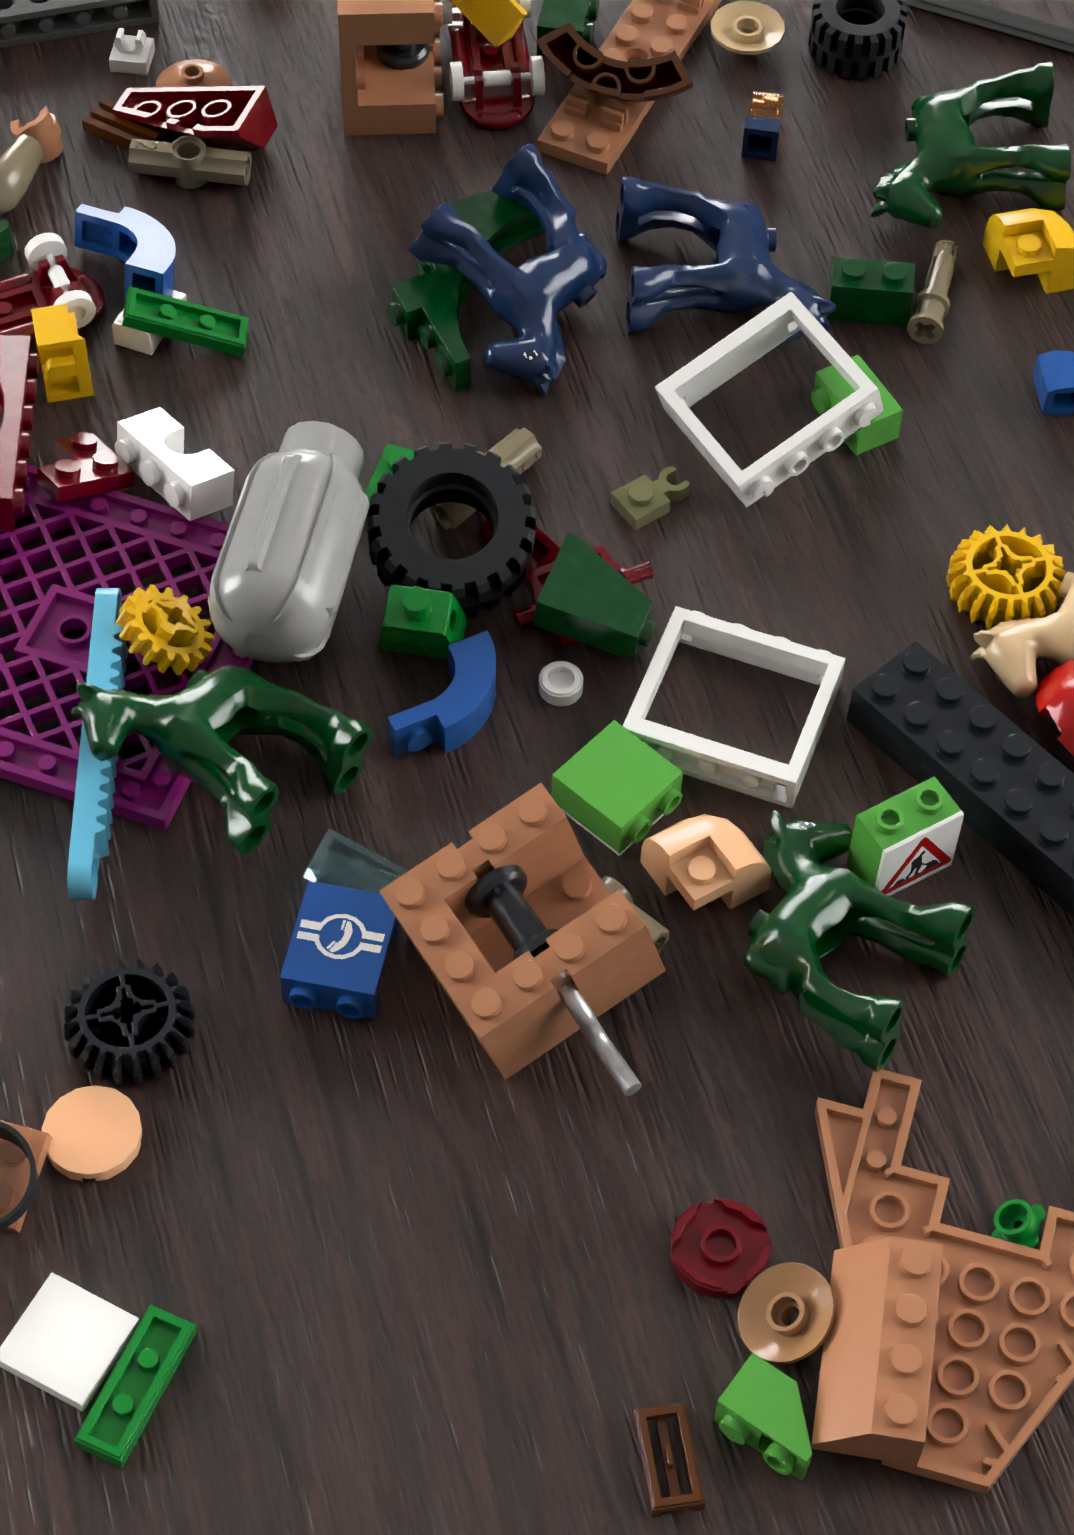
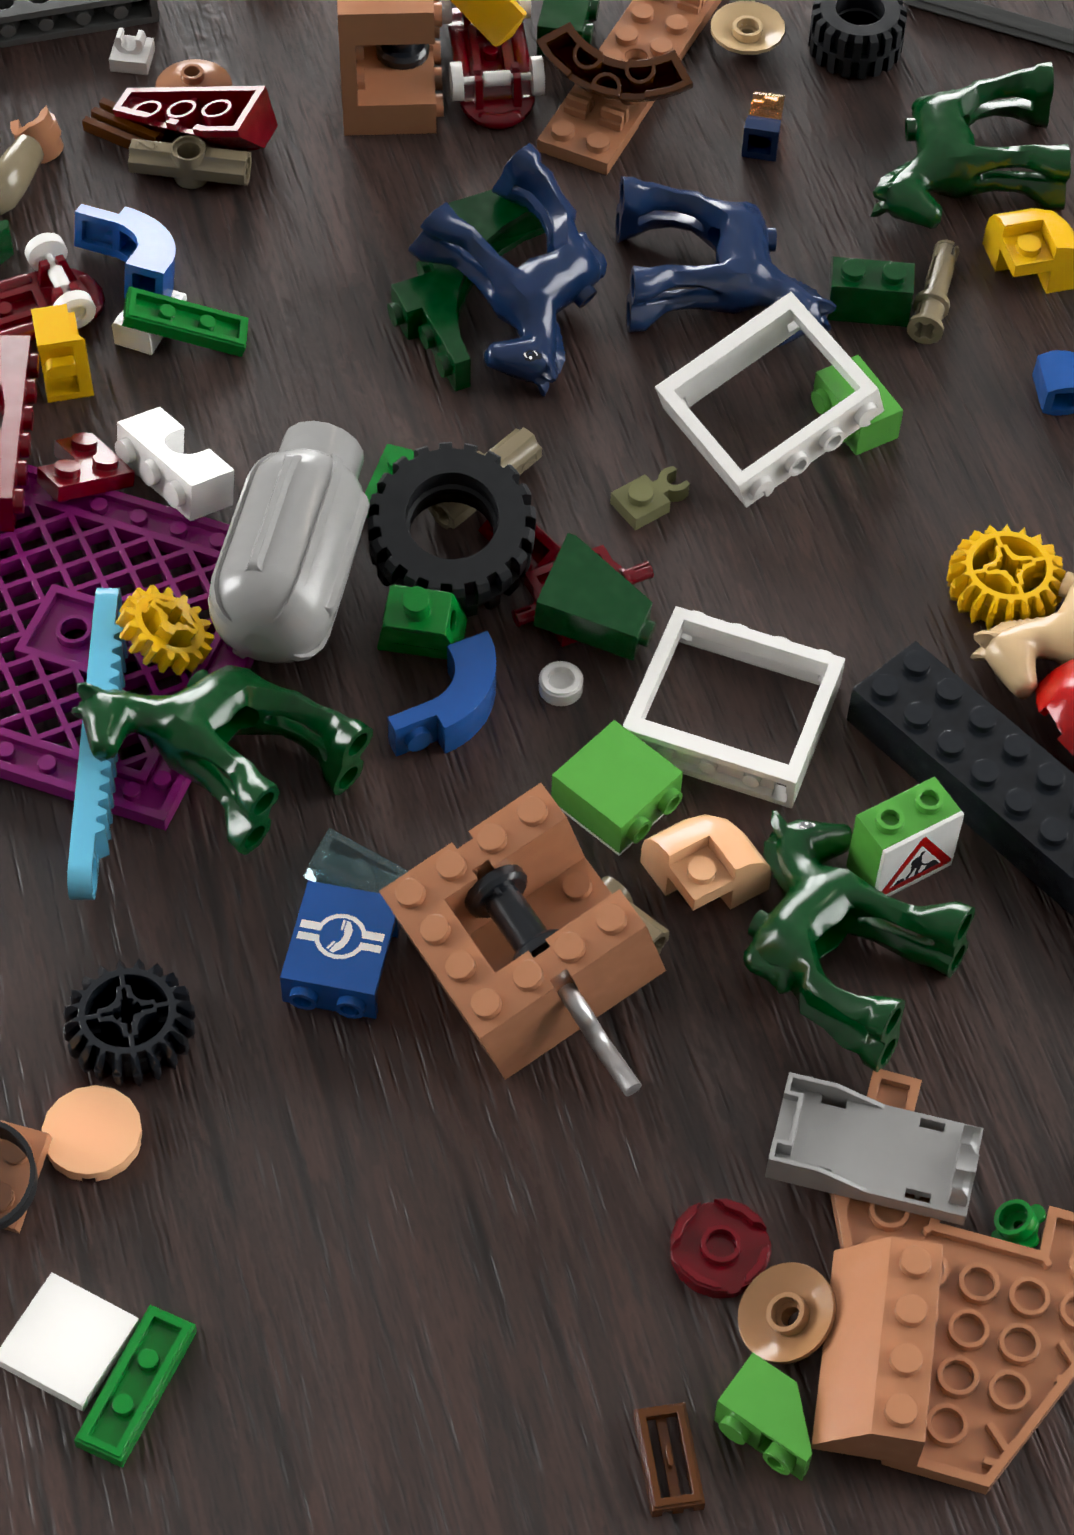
none -> light grey piece [765,1072,984,1226]

